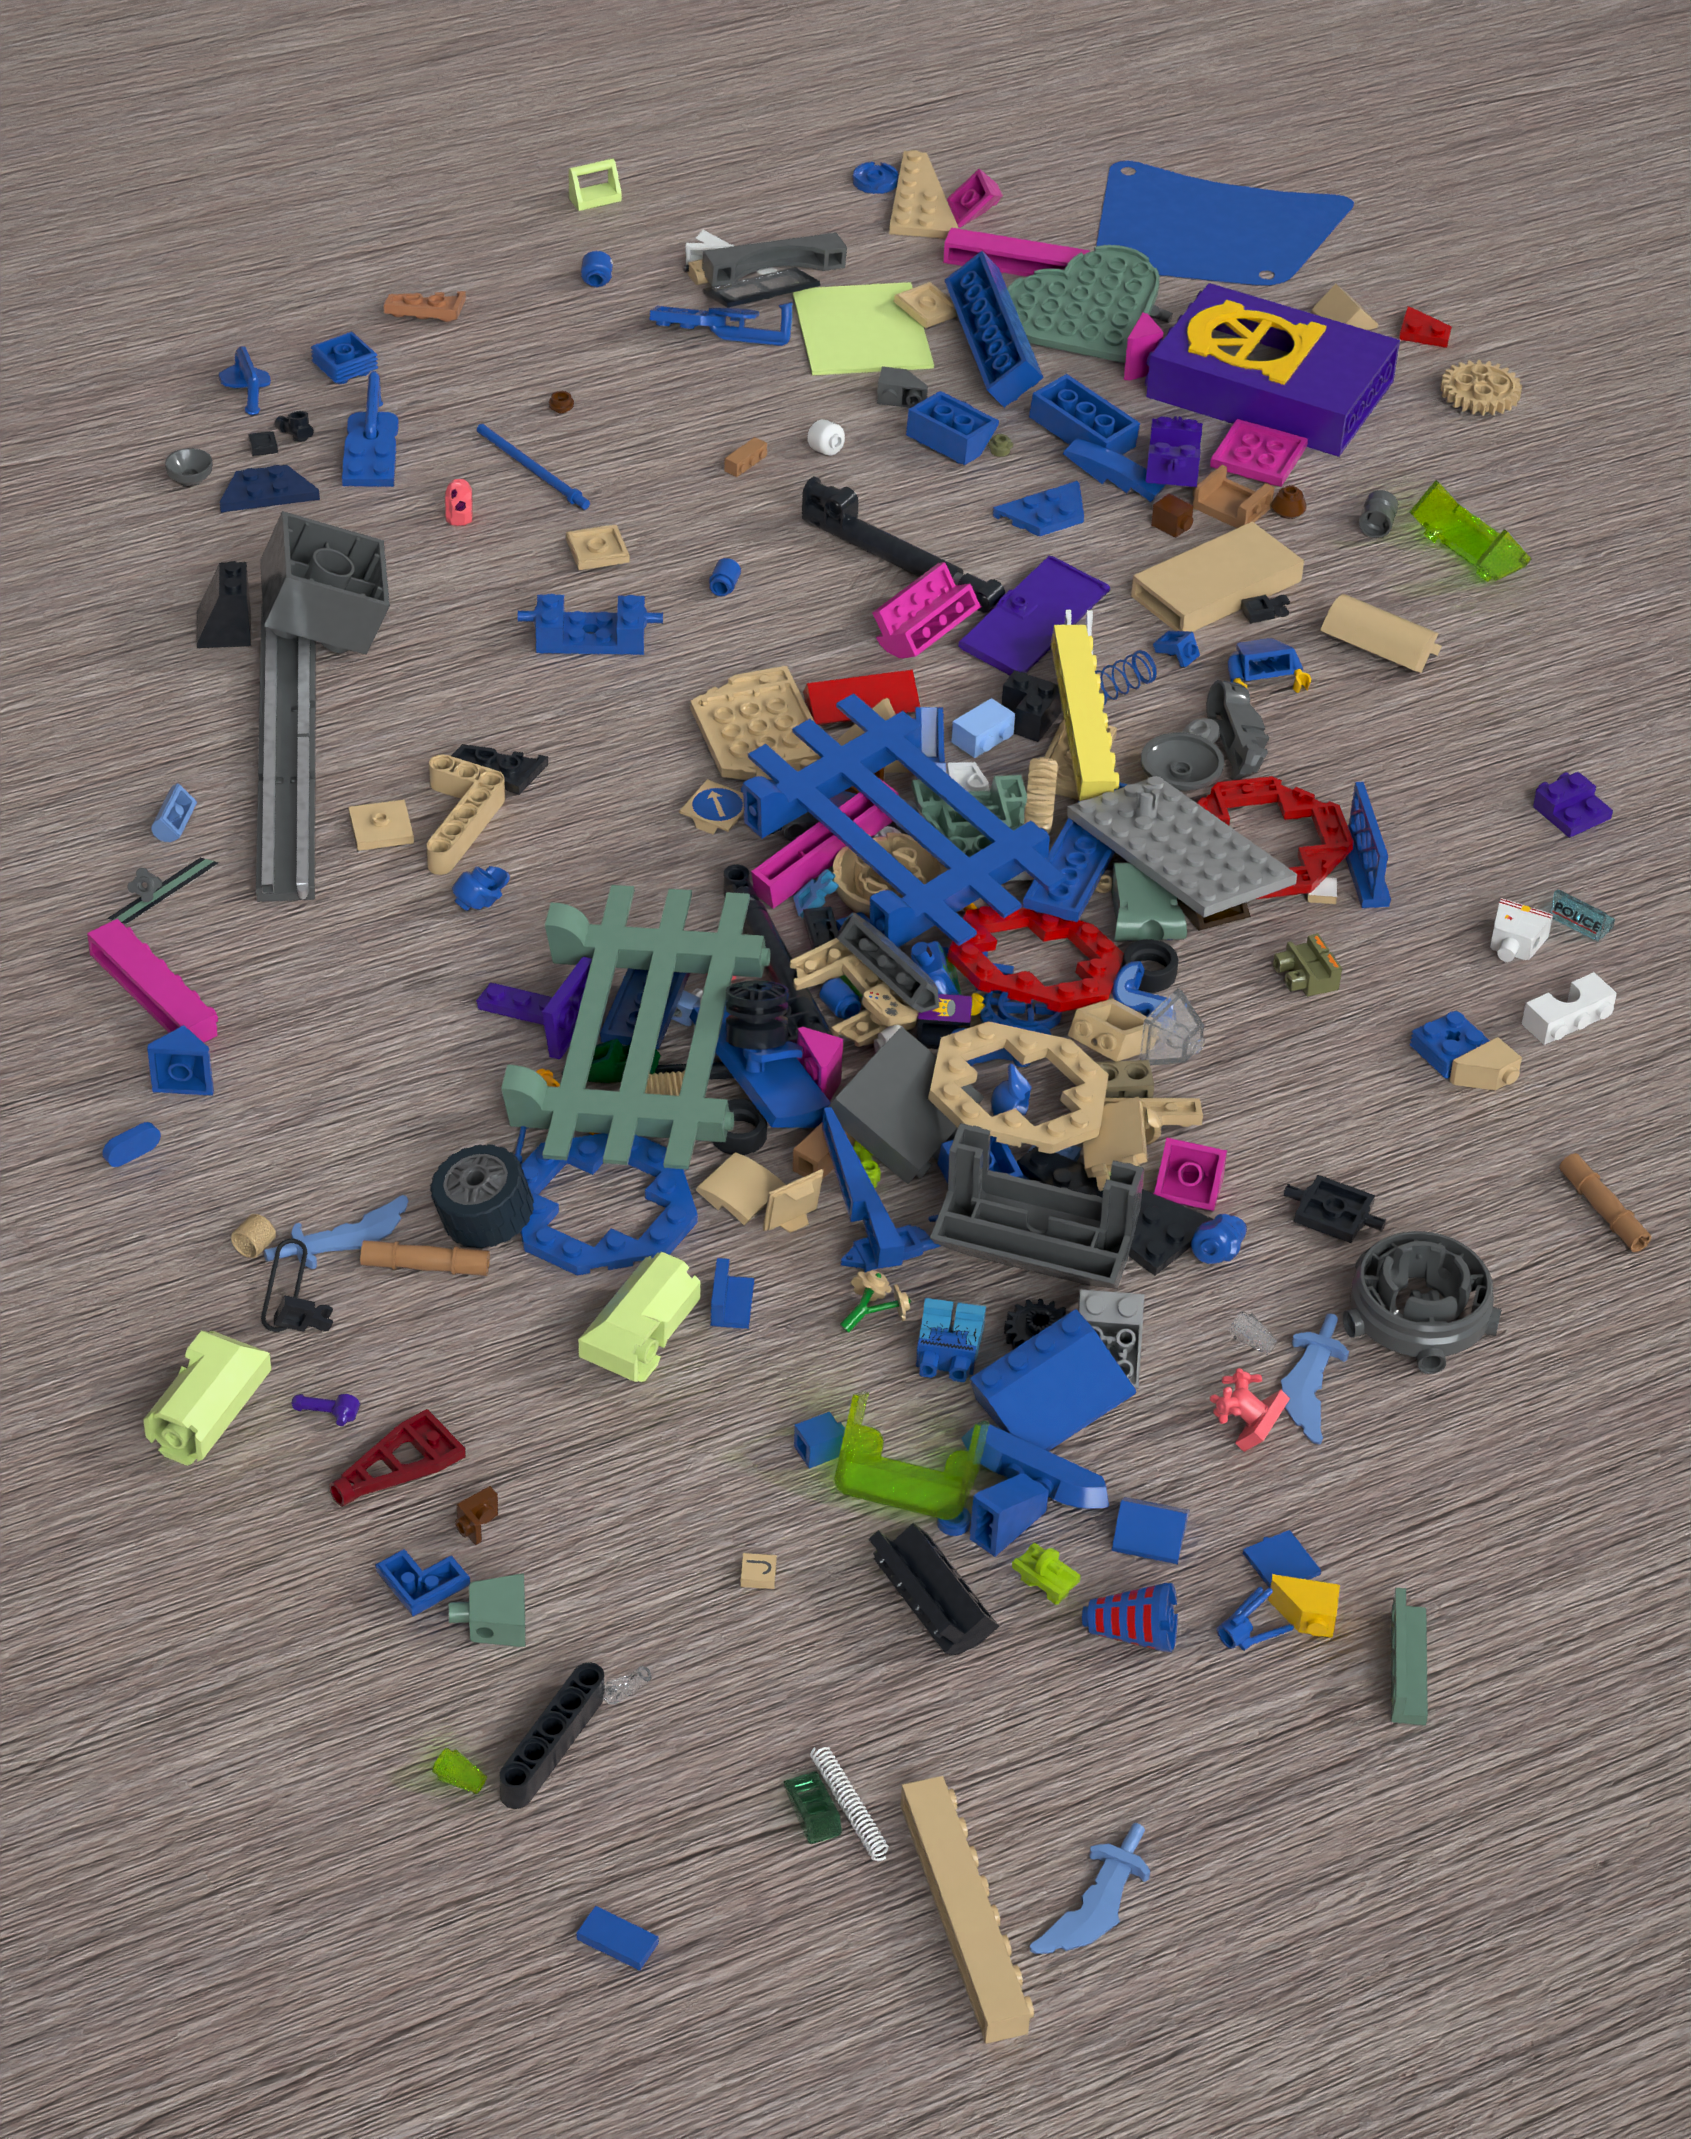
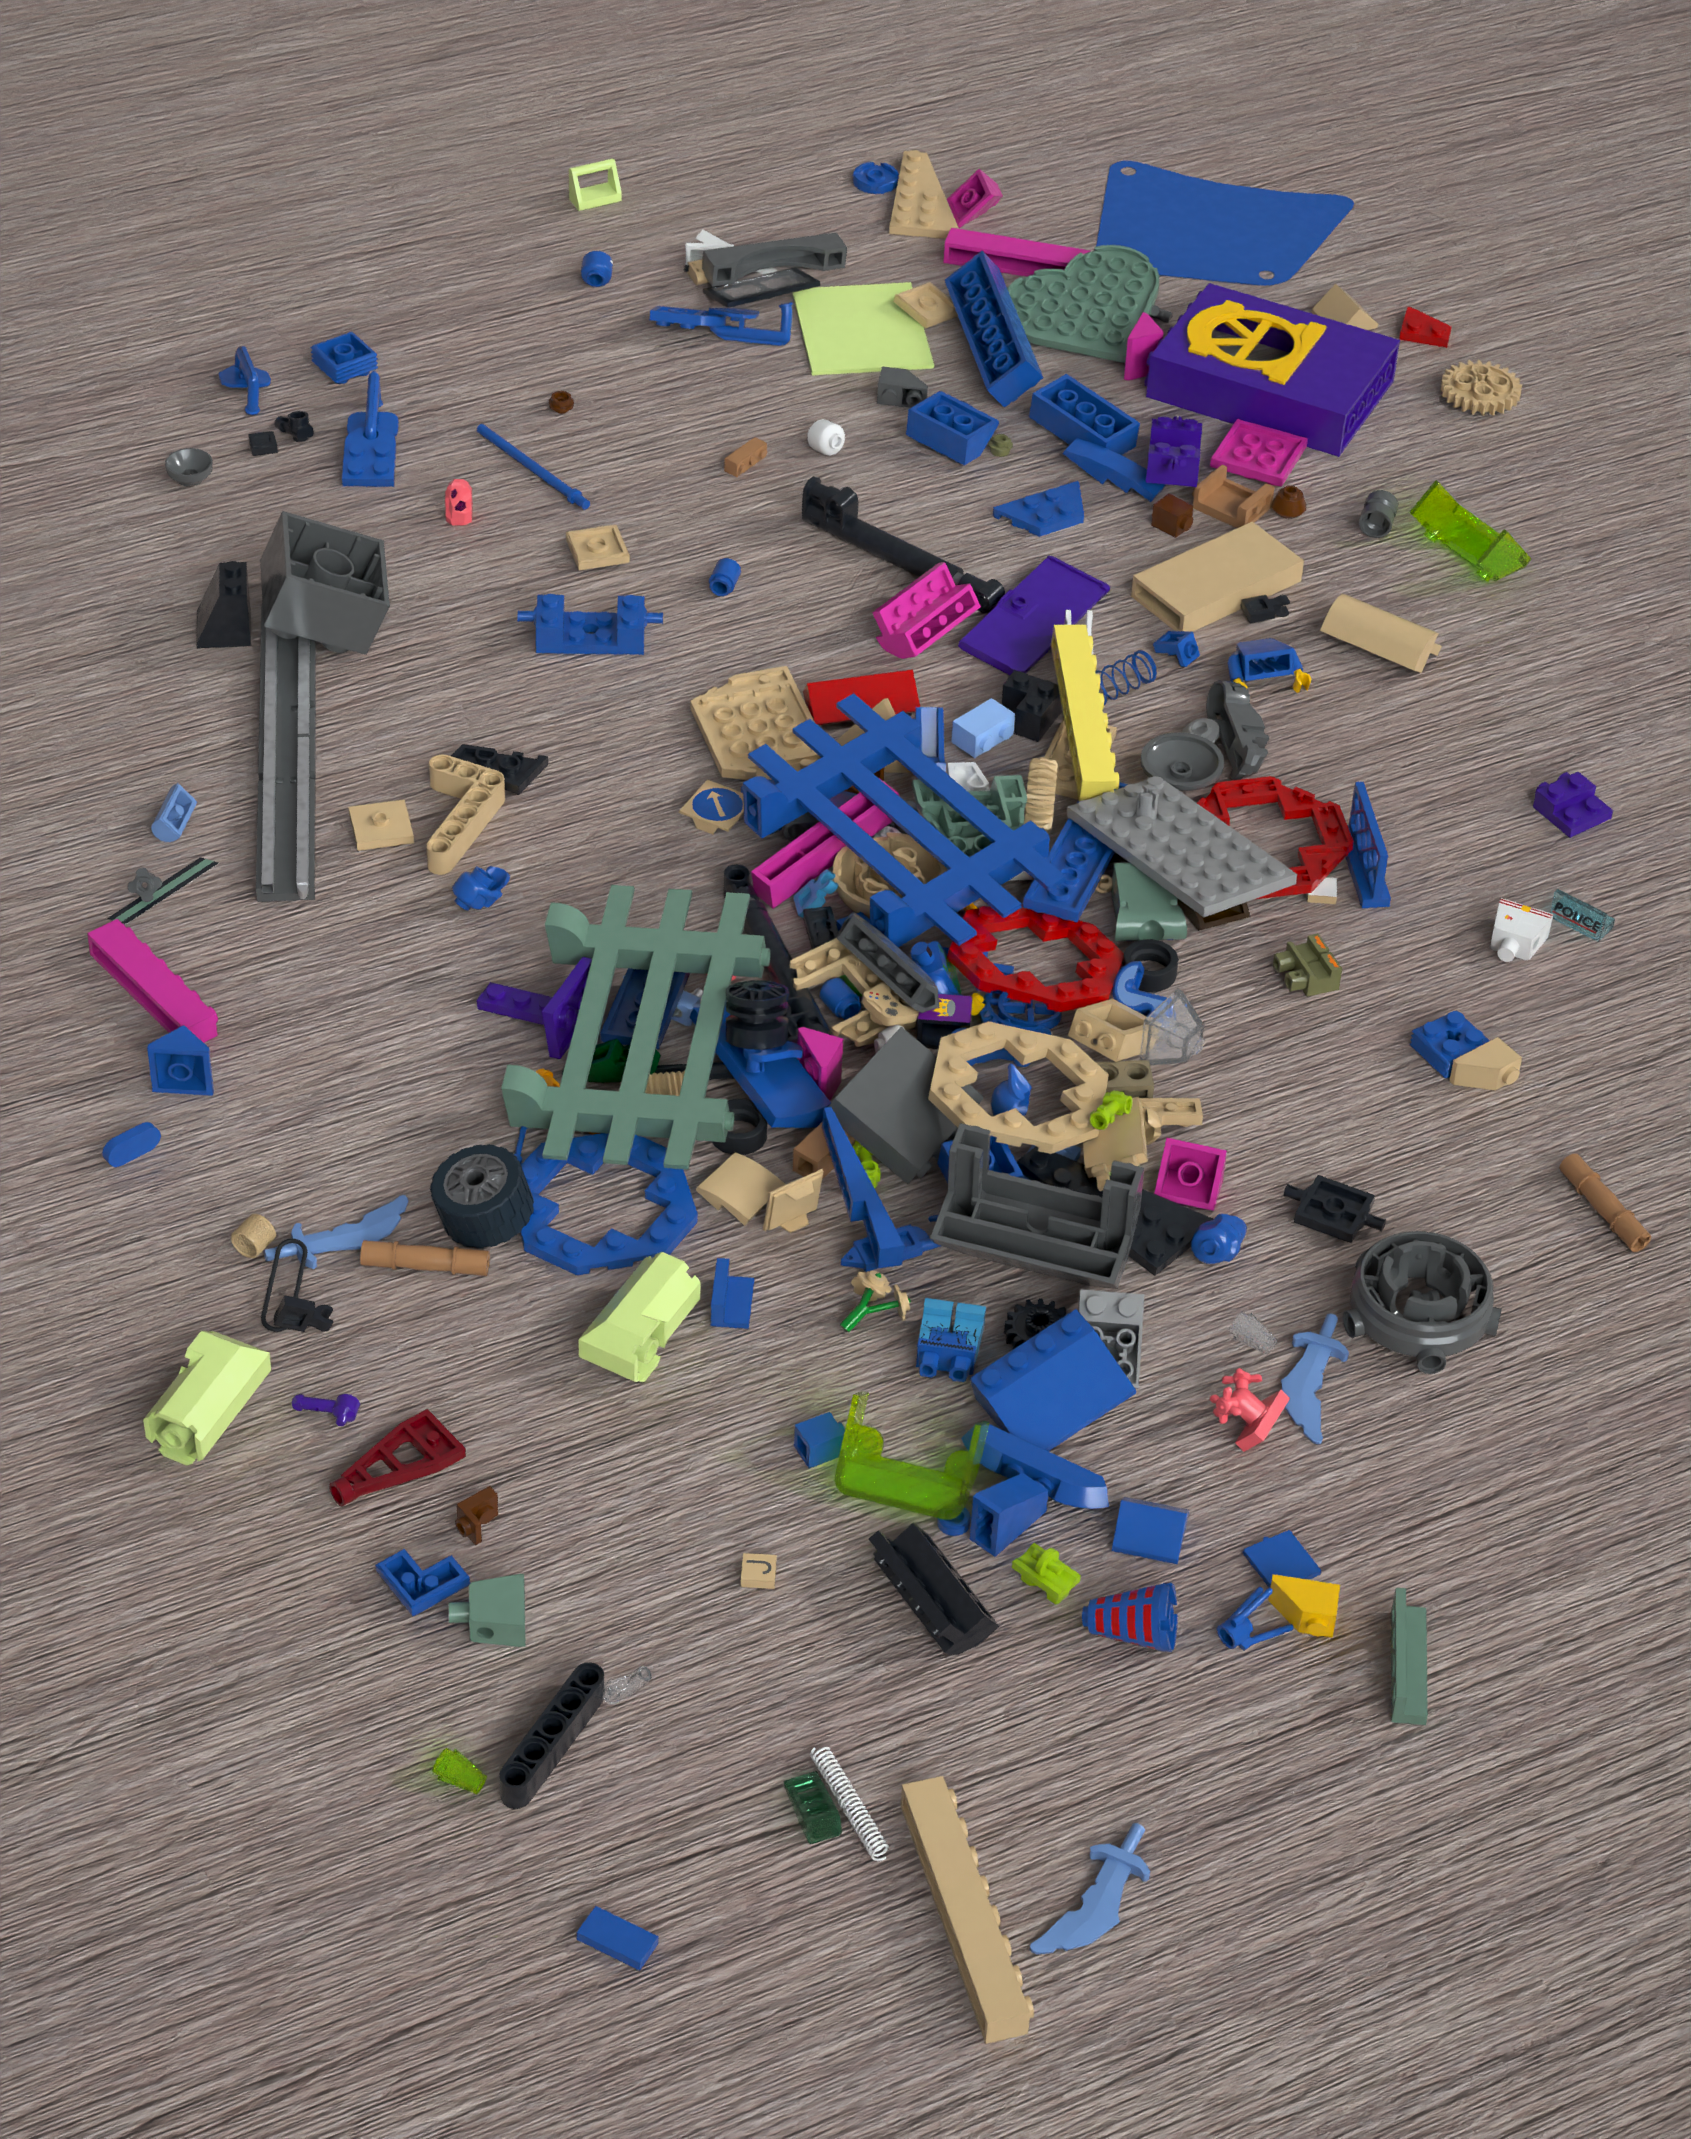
dark blue wing [220,465,320,513] -> none
nougat wing [384,291,466,321] -> none
white arch [1522,972,1617,1045] -> none
none -> lime bar [1090,1090,1132,1130]

